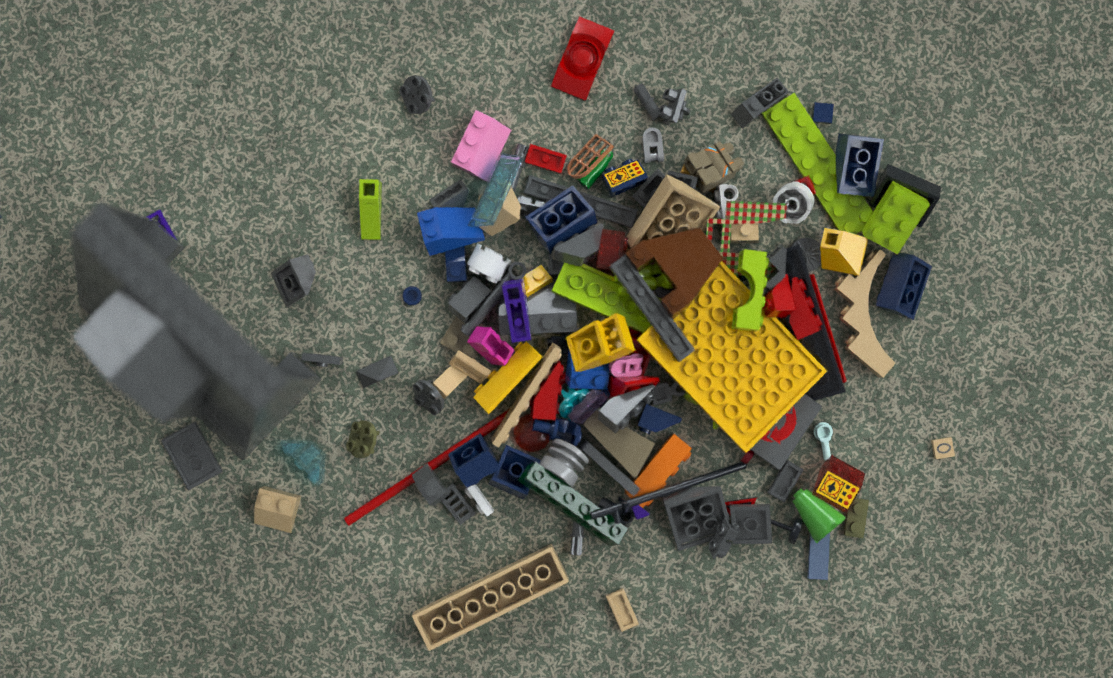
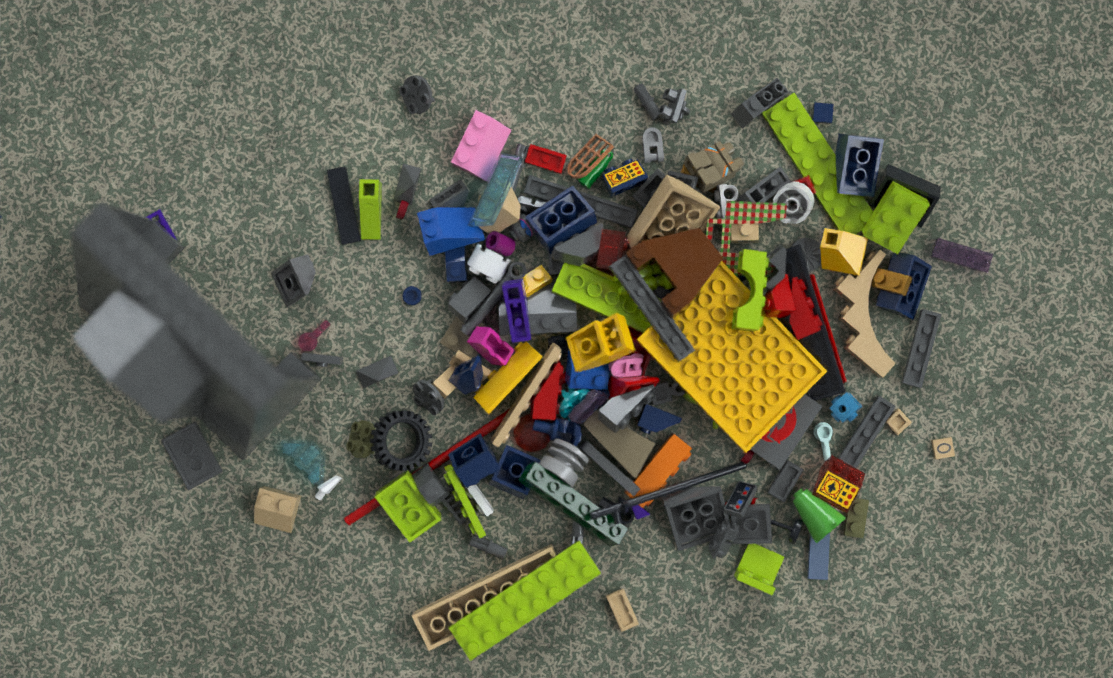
red slope [551,16,615,101] -> none
none -> clear pink plate [298,320,331,352]
none -> white bar [315,476,342,500]
none -> black tile [327,166,361,245]
none -> black tyre [370,411,432,471]
none -> lime piece [375,470,442,543]
none -> dark grey slope [394,164,422,205]
none -> dark red tile [396,200,409,220]
none -> lime plate [444,464,486,539]
none -> dark blue slope [448,355,484,395]
none -> lime plate [449,540,601,661]
none -> dark grey axle [469,535,508,560]
none -> magenta brick [486,231,515,257]
none -> dark grey head [508,214,535,242]
none -> tile [724,481,757,518]
none -> lime bracket [734,544,784,596]
none -> dark grey slope [735,166,792,202]
none -> dark azure brick [830,392,863,422]
none -> dark grey plate [837,396,896,471]
none -> pearl gold plate [871,268,912,296]
none -> tan tile [885,408,912,435]
none -> dark grey plate [901,309,941,388]
none -> clear purple plate [931,238,993,273]

